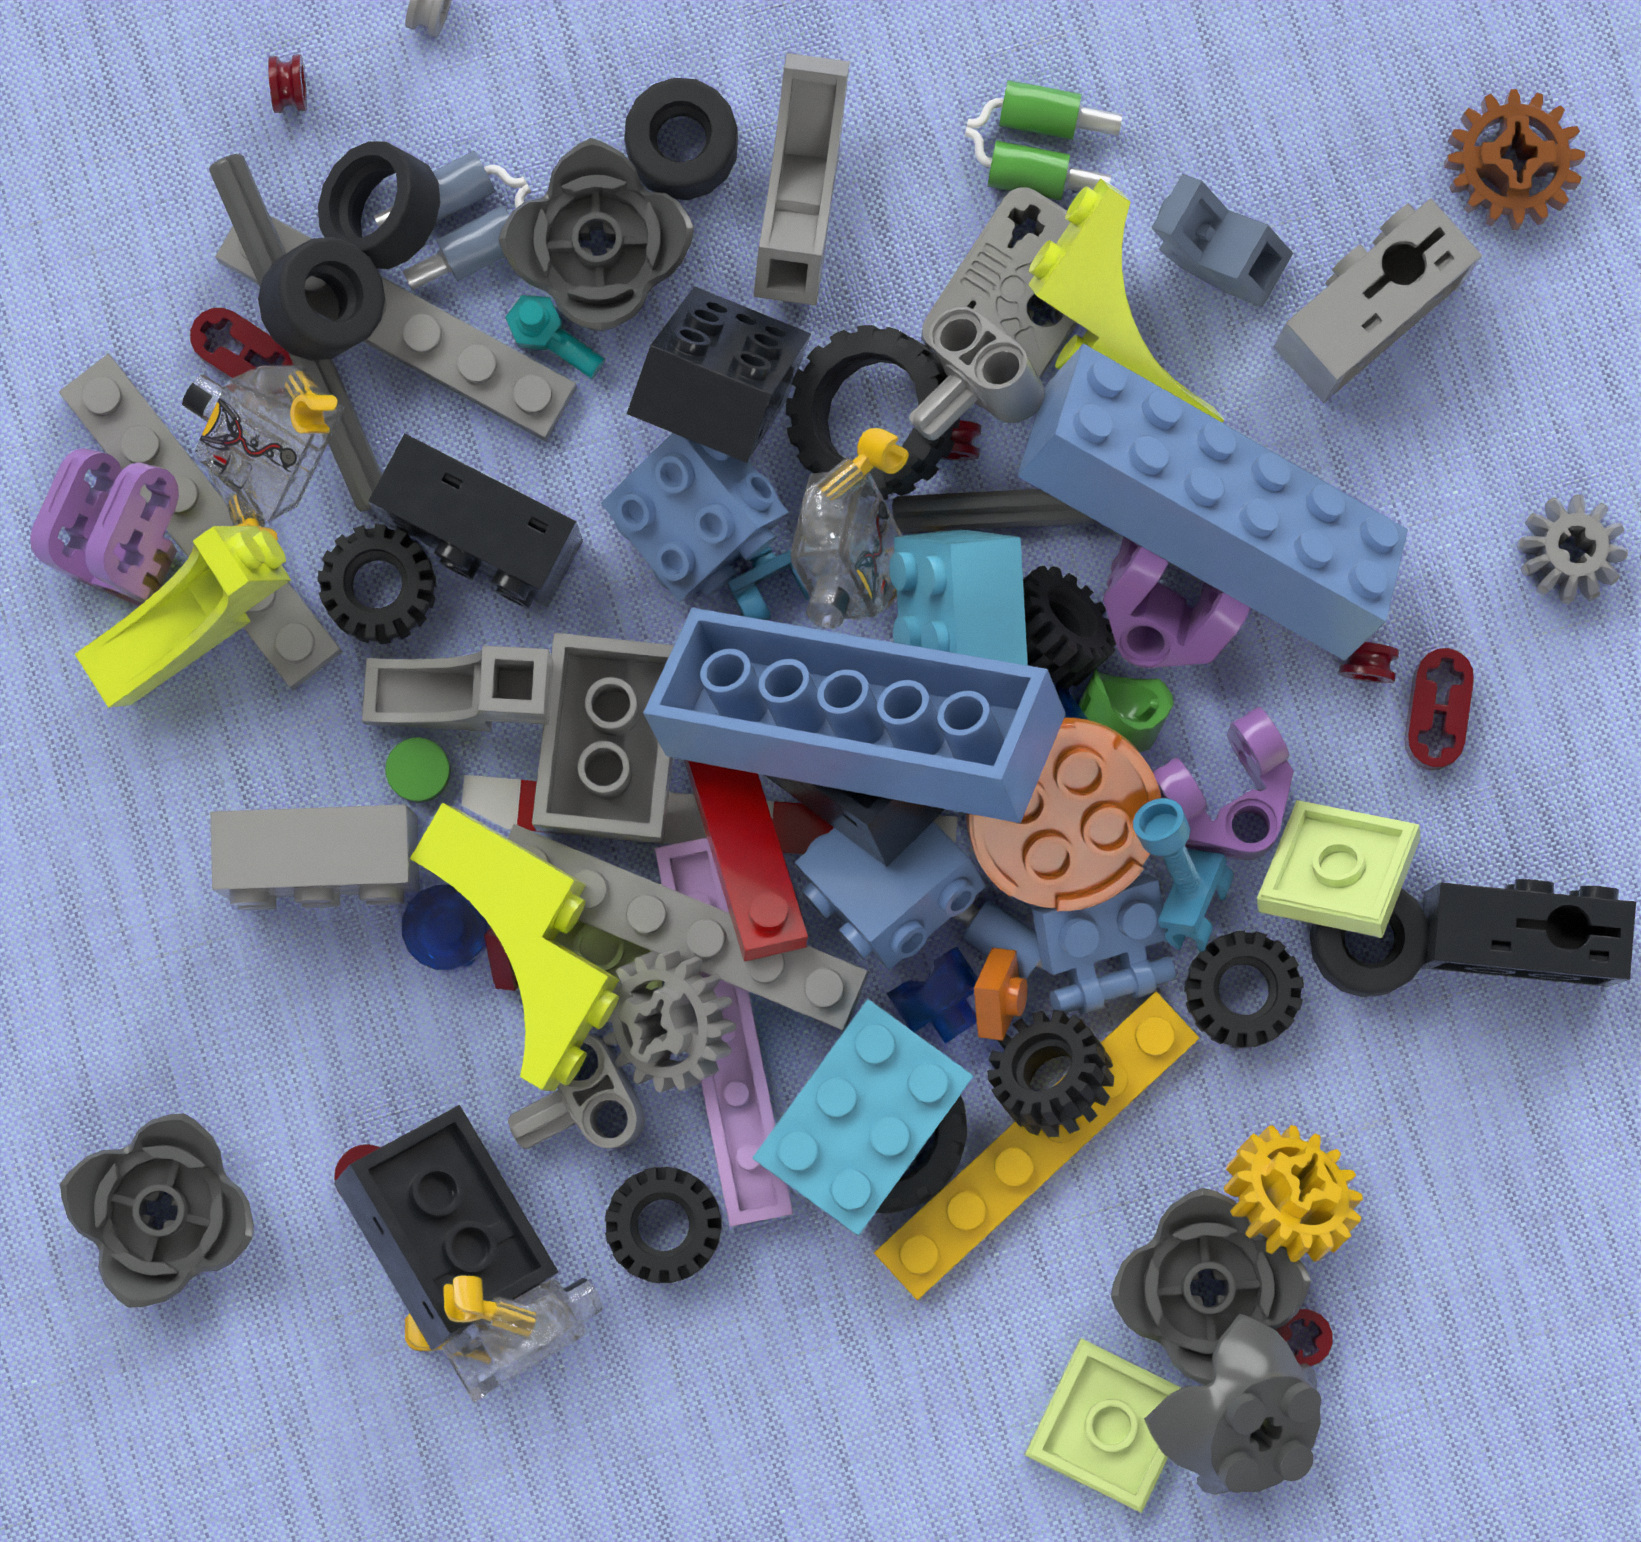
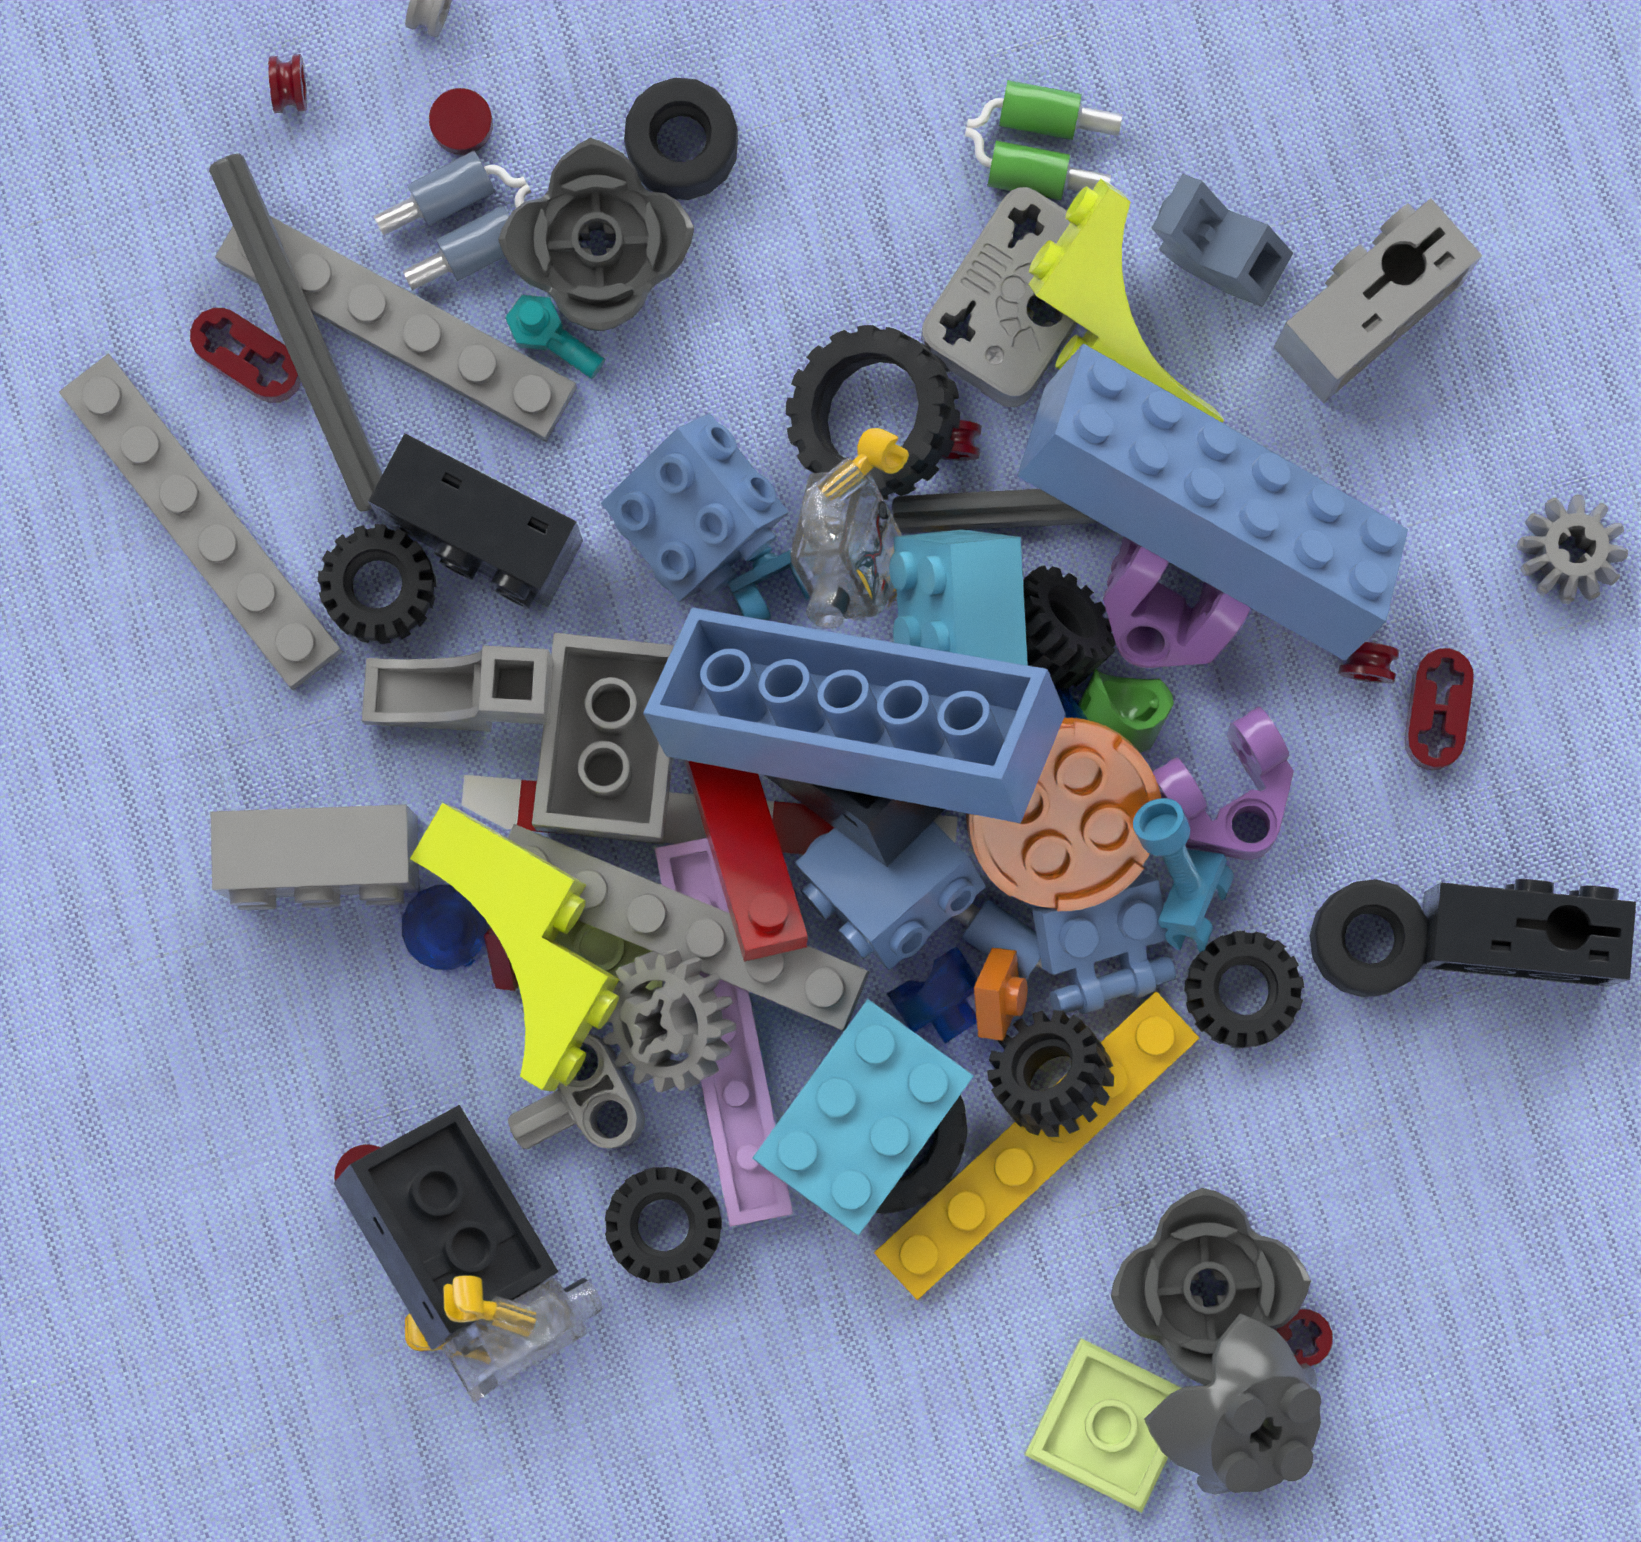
medium lavender piece [30,448,179,606] -> none
dark grey brick [60,1113,254,1308] -> none
neon yellow arch [75,526,291,708] -> none
clear torso [182,365,345,541] -> none
black tyre [258,237,386,361] -> none
black tyre [318,141,441,269] -> none
bright green tile [385,737,451,803] -> none
black piece [626,286,811,463] -> none
light grey arch [754,53,850,305] -> none
light grey beam [909,307,1045,440] -> none
yellow gear [1224,1125,1363,1262] -> none
yellowish green tile [1257,800,1421,938] -> none
dark orange gear [1444,89,1585,230] -> none
none -> dark red tile [429,88,493,155]

